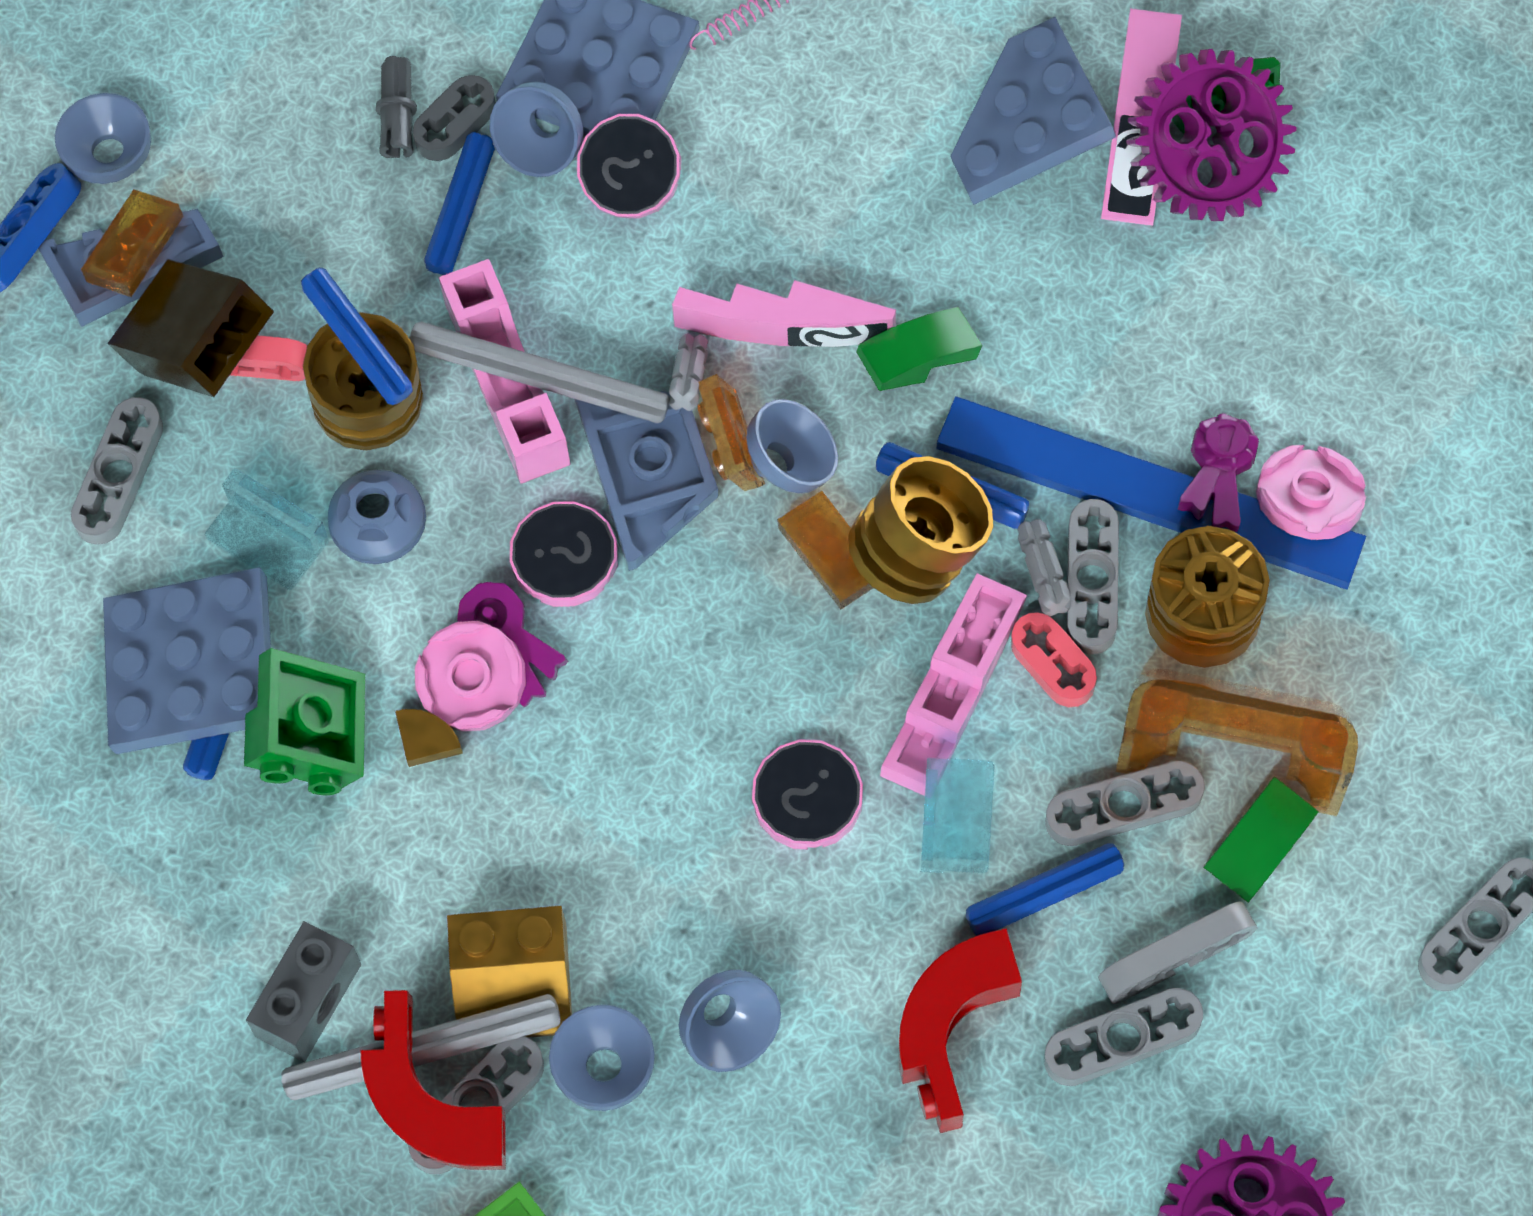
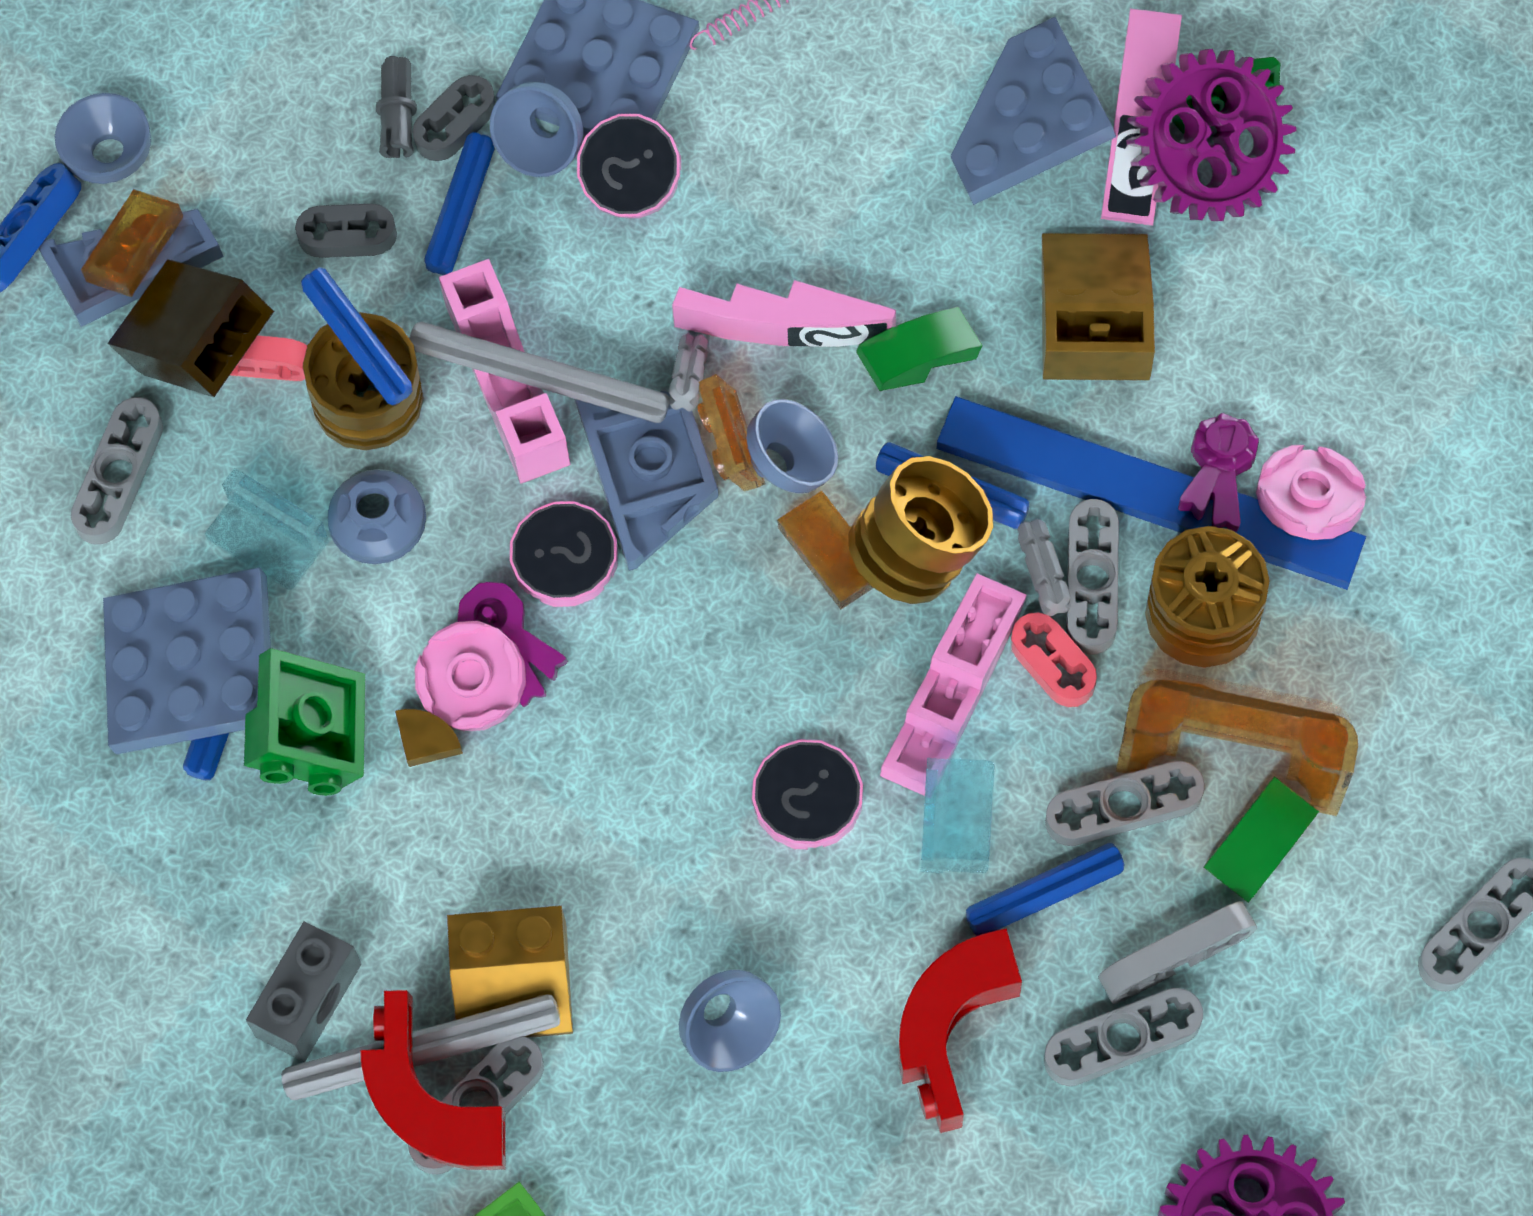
sand blue piece [549,1005,655,1111] -> none
none -> dark grey beam [295,204,397,258]
none -> pearl gold slope [1042,233,1155,380]

